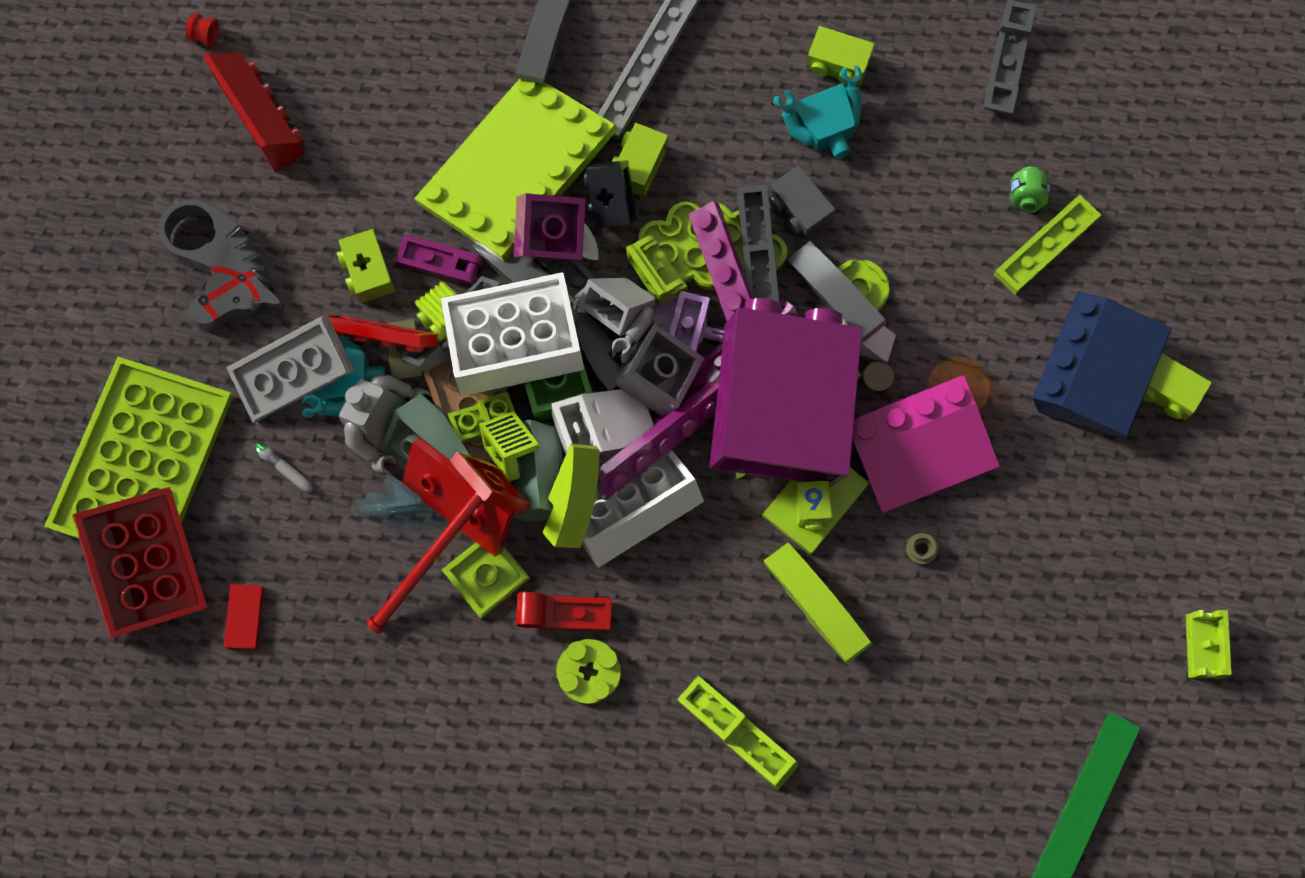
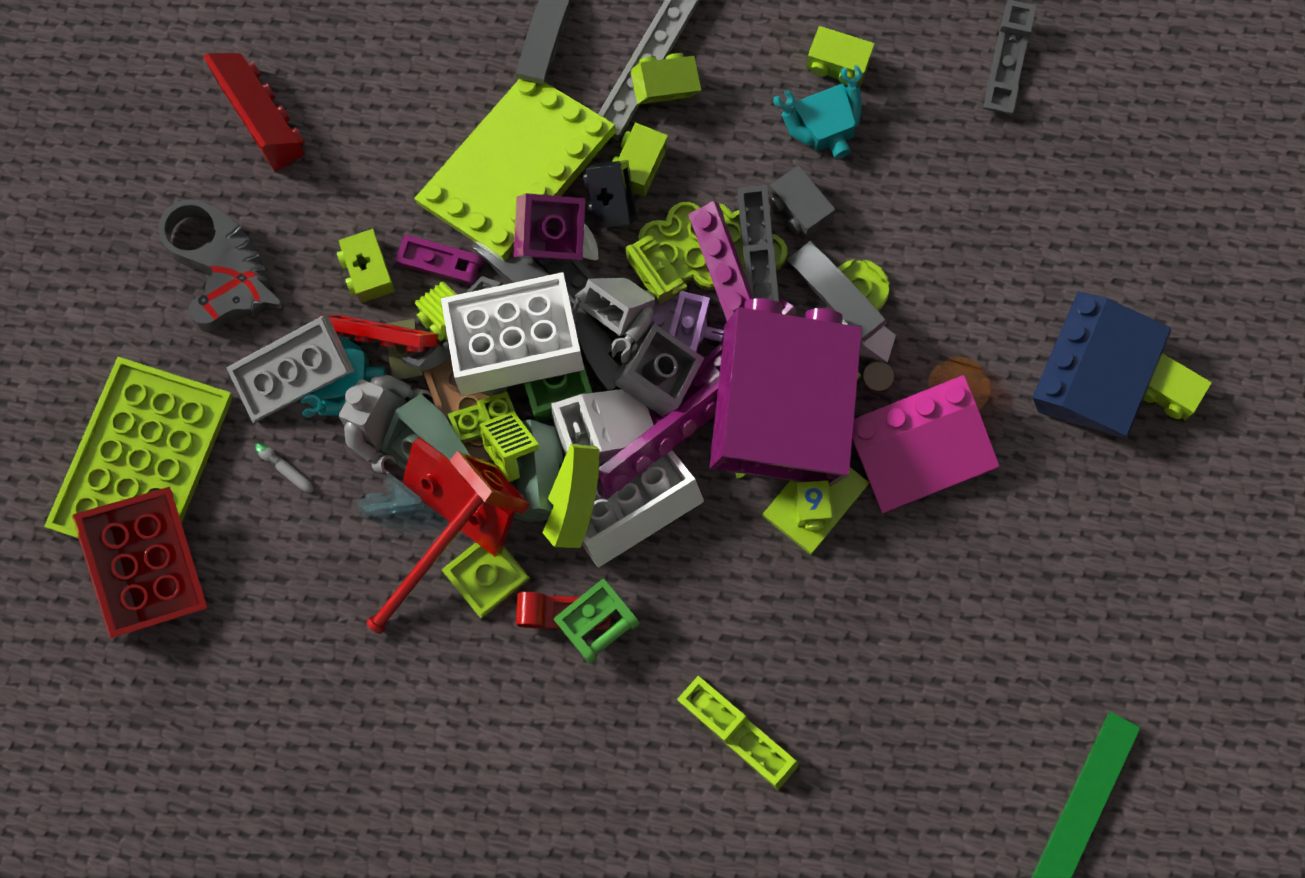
red wheel [185,13,220,47] -> none
red tile [224,584,264,650] -> none
lime plate [556,639,621,705] -> none
lime slope [764,542,872,664] -> none
olive plate [906,533,938,565] -> none
lime plate [994,195,1101,295] -> none
bright green head [1010,167,1050,213] -> none
lime hinge [1185,610,1231,679] -> none
none -> bright green plate [553,578,640,665]
none -> lime brick [630,53,701,105]

